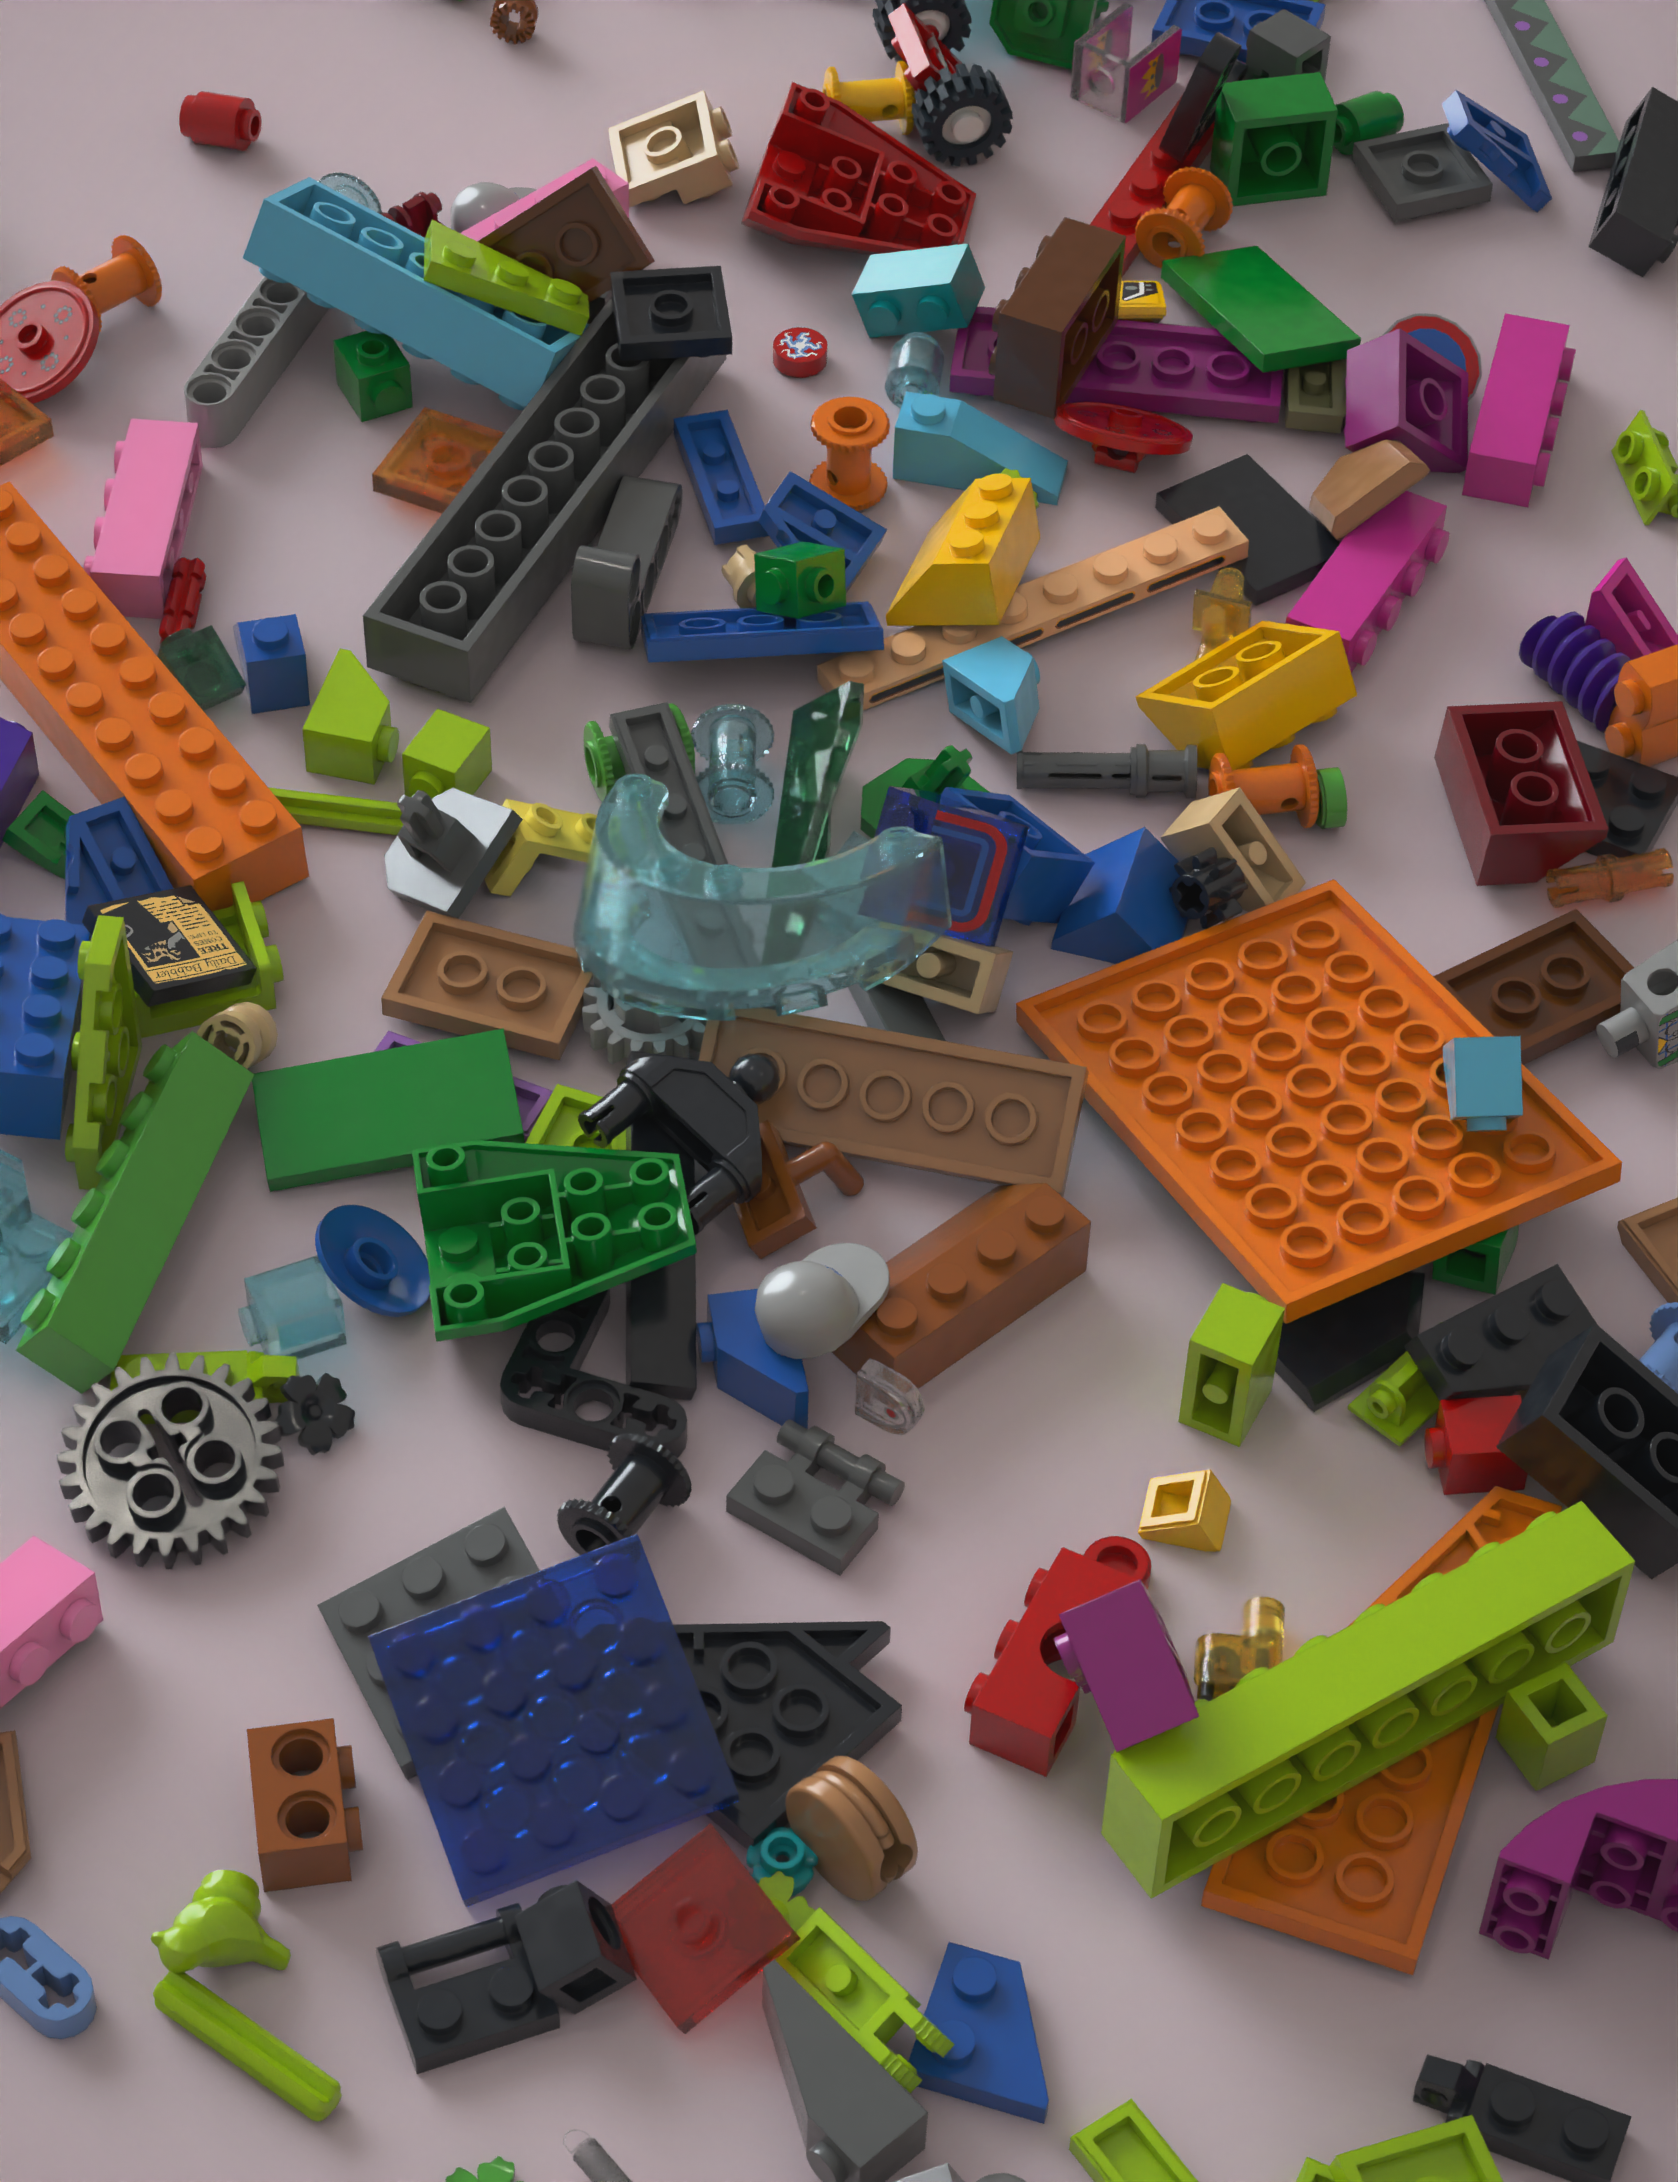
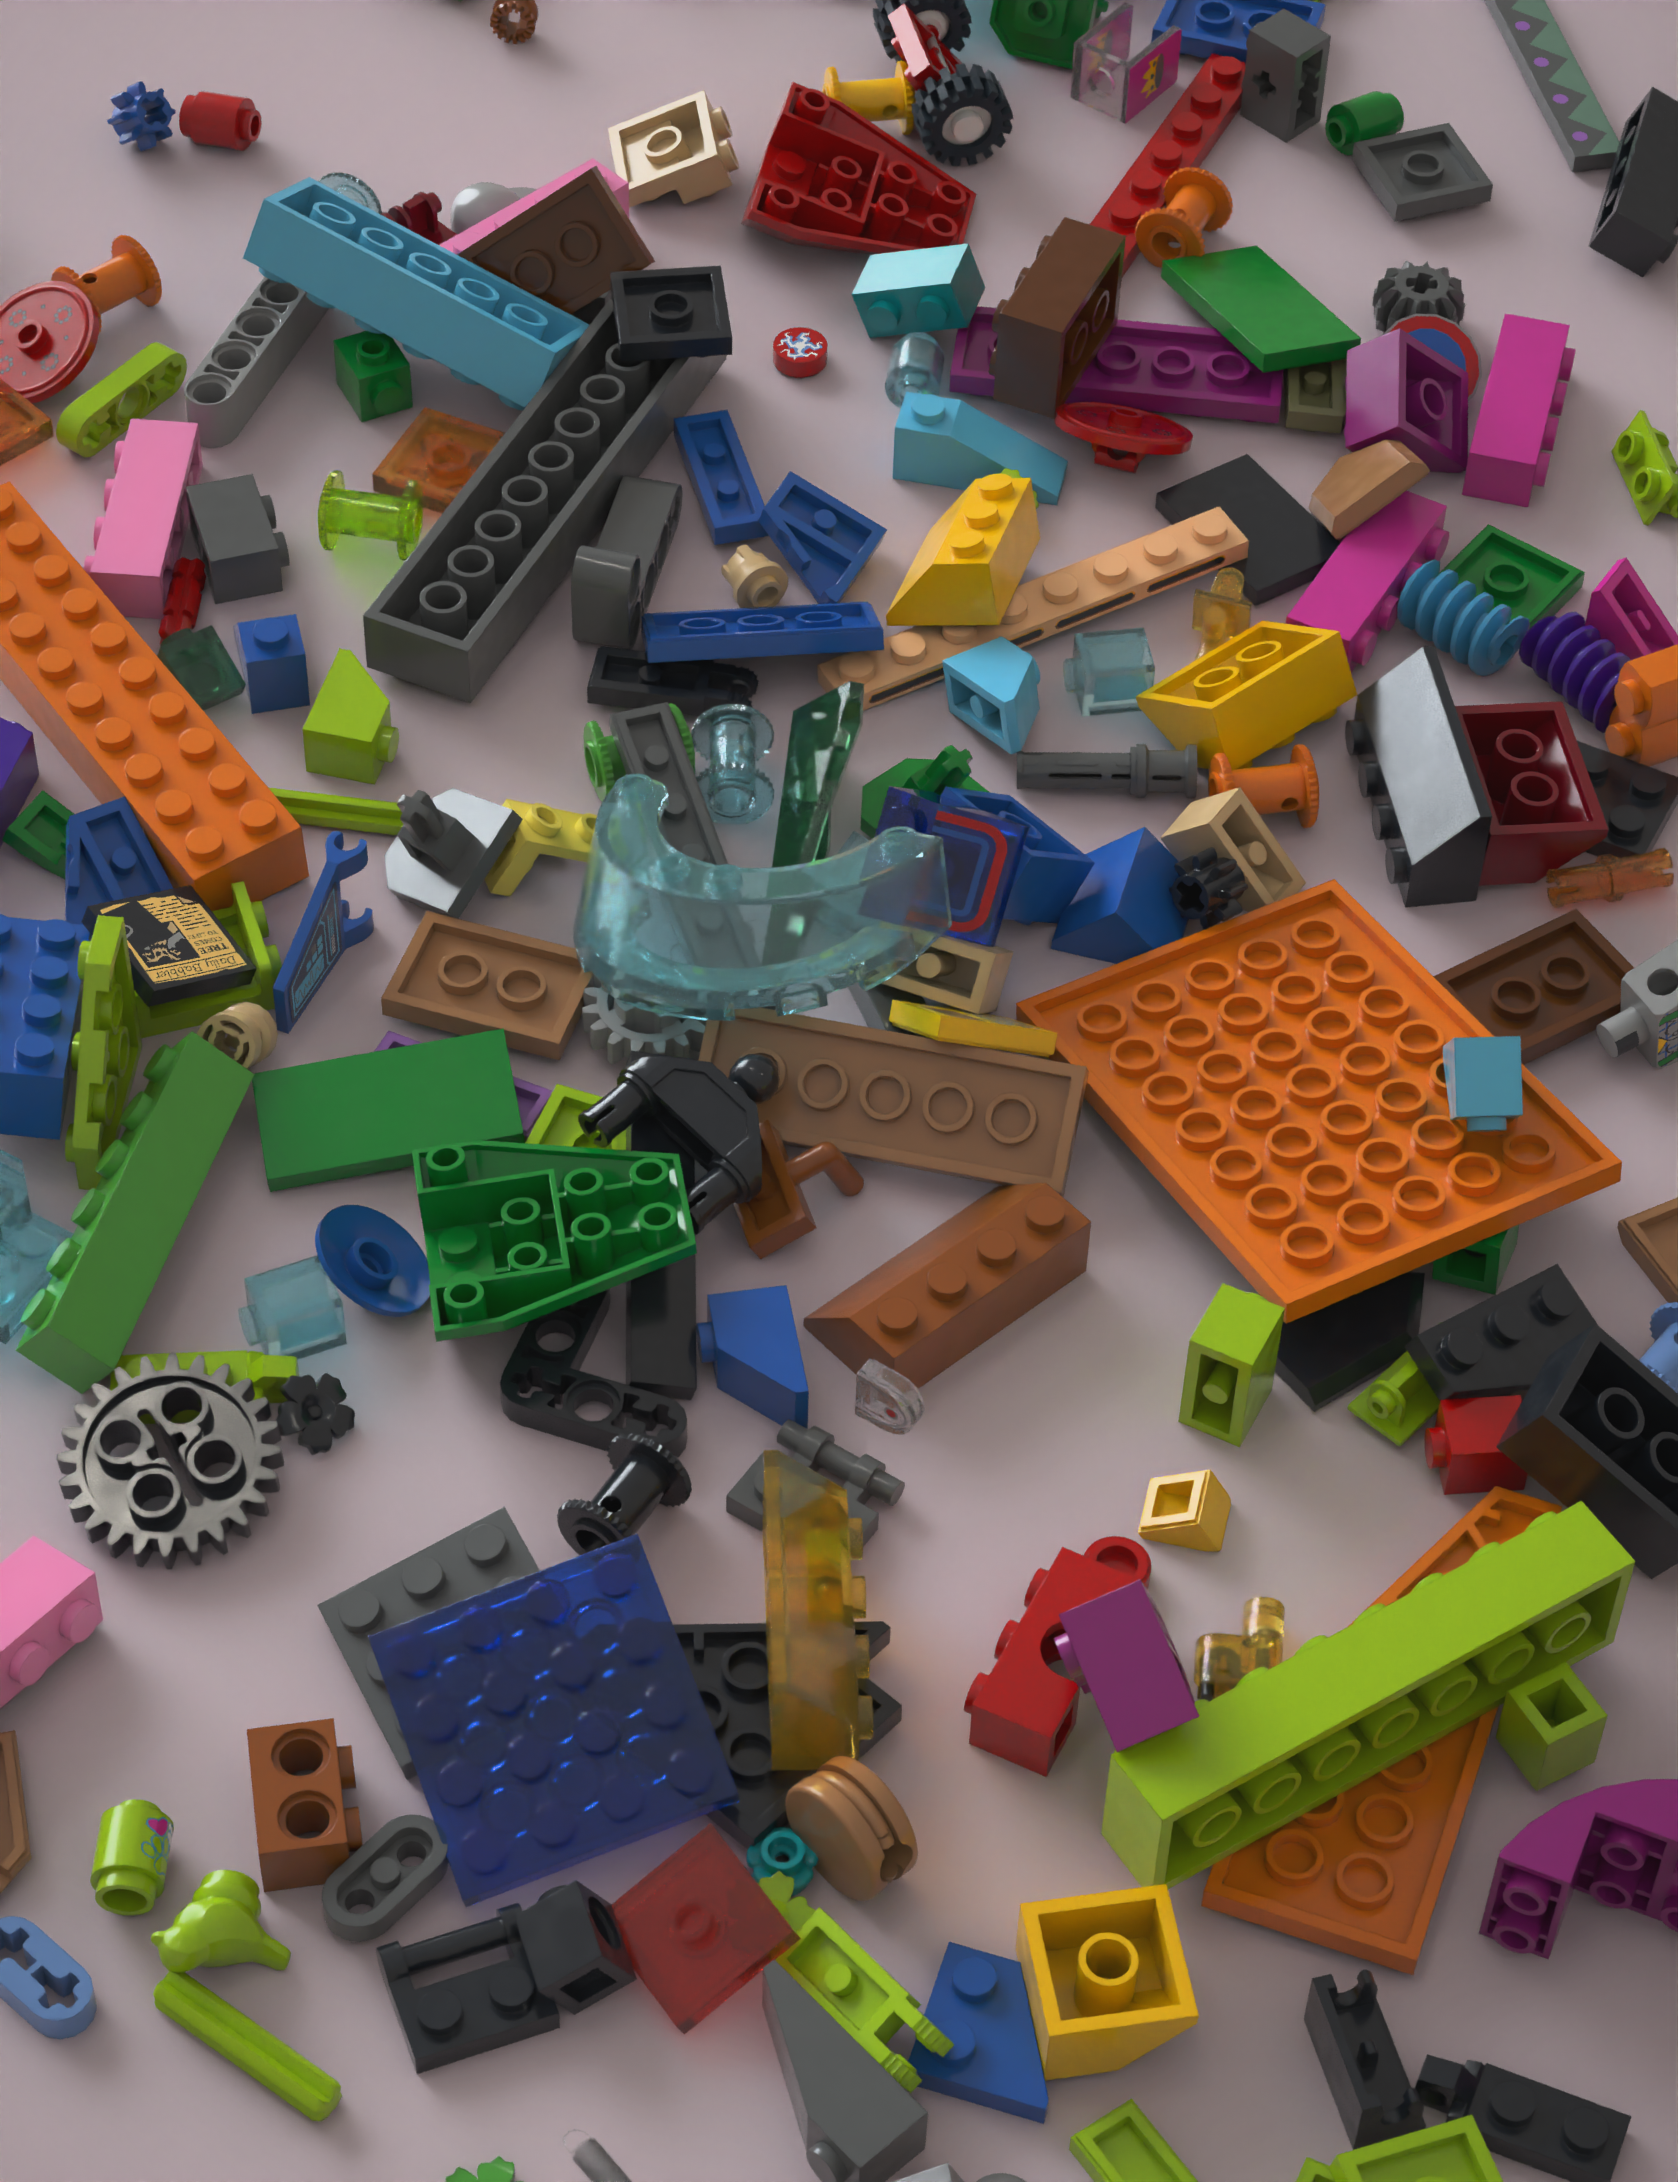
lime brick [402,708,492,798] -> none
lime wing [424,220,589,336] -> none
green brick [754,541,846,619] -> none
light grey cap [755,1243,890,1359] -> none
orange hose [809,397,890,511] -> none
slope [1118,281,1166,323] -> none
black beam [1159,32,1248,163] -> none
green brick [1210,72,1338,206] -> none
bright green tile [1316,767,1347,829] -> none
blue wing [1442,90,1552,212] -> none
none -> lime beam [56,342,187,457]
none -> lime brick [90,1799,174,1916]
none -> blue gear [107,81,176,151]
none -> dark grey brick [186,474,290,604]
none -> blue flag [273,831,374,1034]
none -> clear neon green hose [318,470,423,561]
none -> dark grey plate [322,1815,449,1942]
none -> black hinge [587,646,759,726]
none -> clear yellow slope [762,1450,873,1770]
none -> yellow tile [889,1000,1058,1057]
none -> yellow slope [1015,1884,1199,2081]
none -> clear light blue brick [1063,627,1155,717]
none -> black hinge [1304,1970,1426,2150]
none -> slope [1345,646,1492,908]
none -> dark grey gear [1372,261,1465,332]
none -> dark azure piece [1397,560,1530,677]
none -> green tile [1438,524,1585,629]

